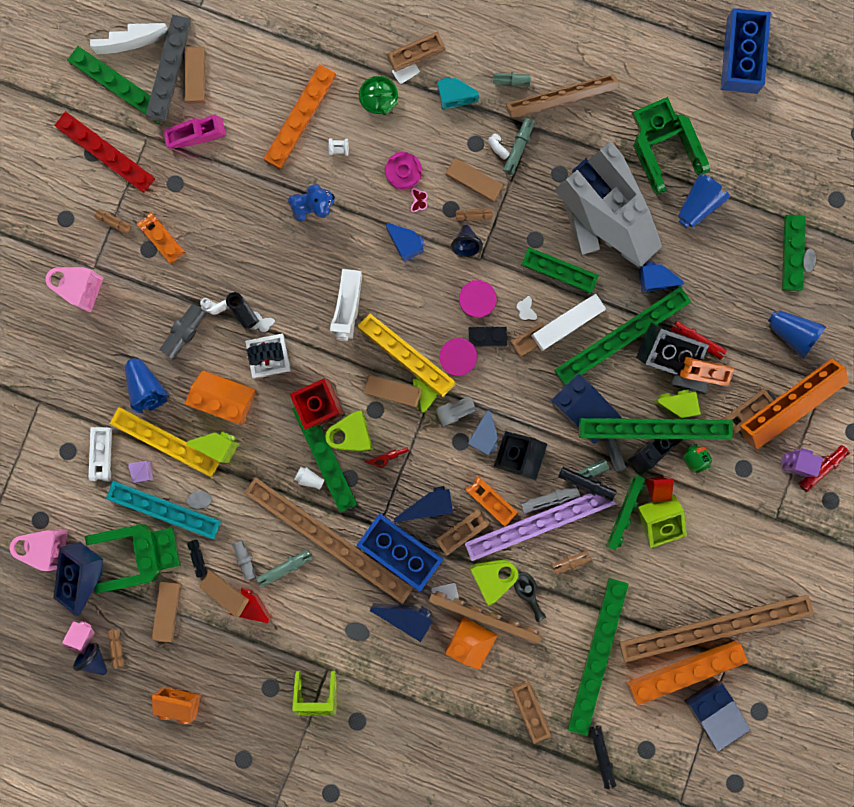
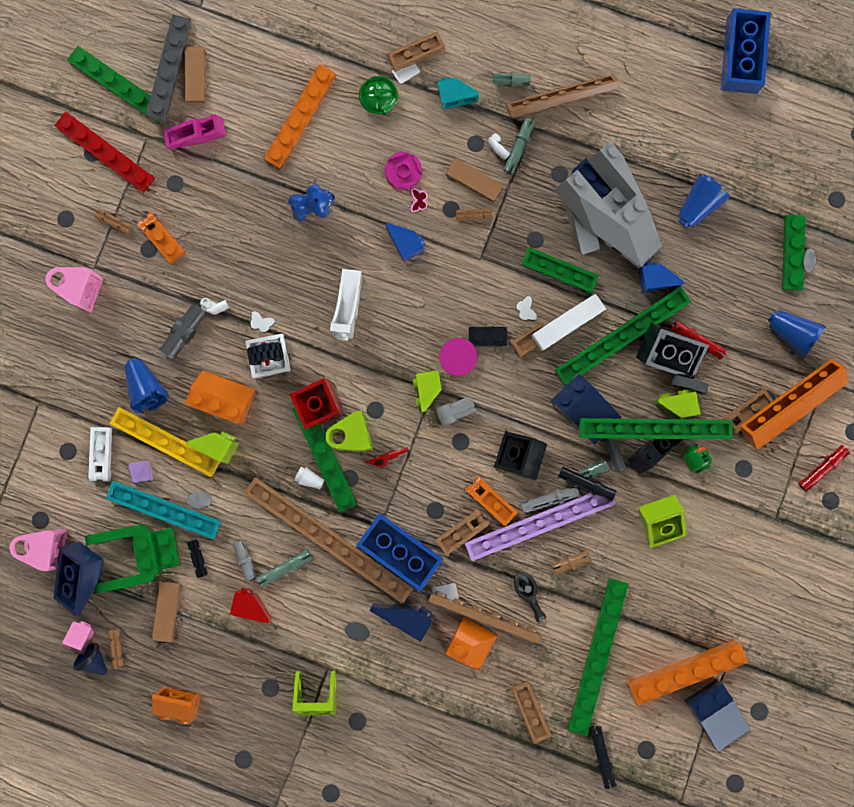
white slope [90,23,168,55] -> none
medium nougat tile [199,570,249,617] -> none
black piece [226,292,259,330] -> none
white bush [329,138,349,156] -> none
yellow plate [357,314,455,398] -> none
medium nougat tile [364,375,422,408] -> none
dark blue slope [394,486,453,523] -> none
hat [451,224,483,257] -> none
dark pink tile [459,280,497,318] -> none
sand blue slope [468,410,499,456] -> none
lime hose [469,560,518,606] -> none
green plate [606,475,645,550] -> none
medium nougat plate [619,595,814,662] -> none
green plate [632,97,710,195] -> none
red slope [645,476,674,503] -> none
orange plate [680,357,735,386] -> none
medium lavender brick [781,448,823,477] -> none

